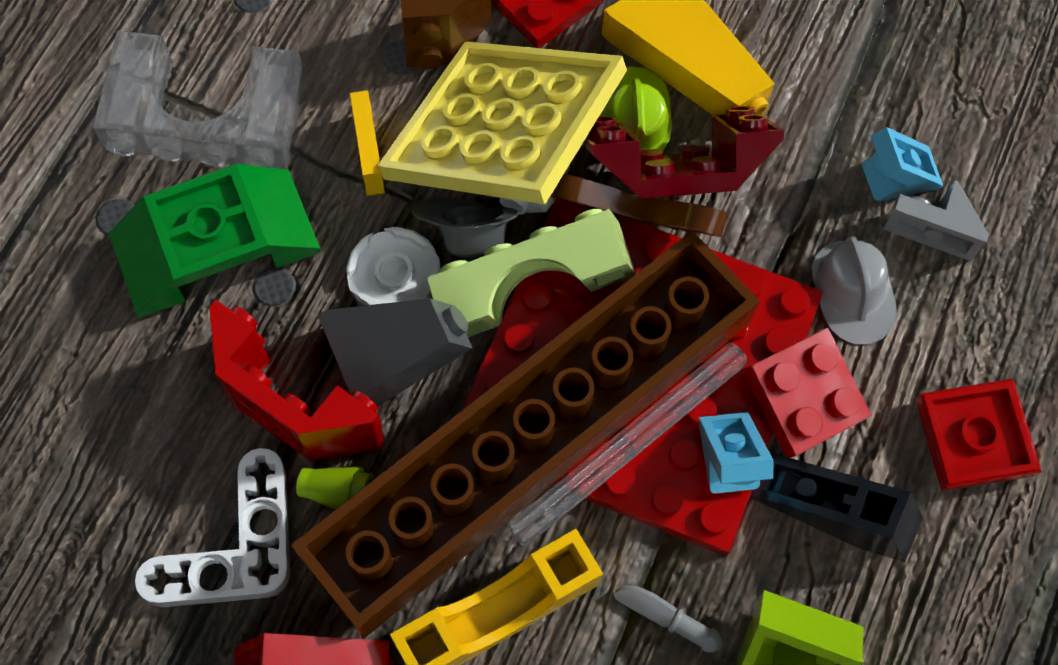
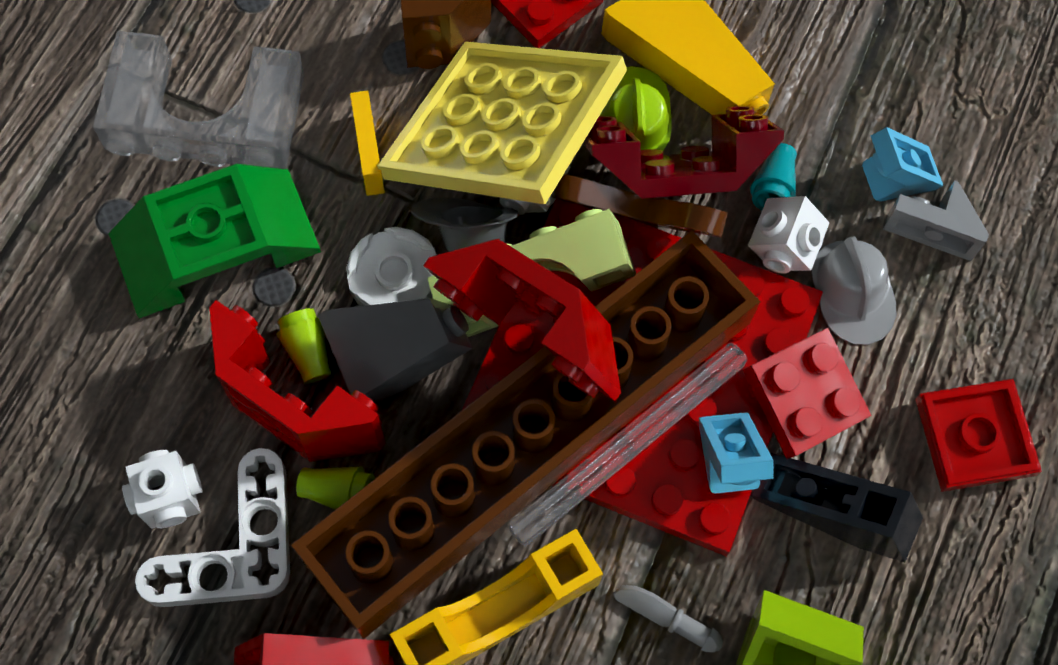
none -> white brick [122,450,203,529]
none -> lime cone [276,308,332,384]
none -> red slope [423,239,621,401]
none -> white brick [748,196,829,274]
none -> teal cone [750,143,797,210]

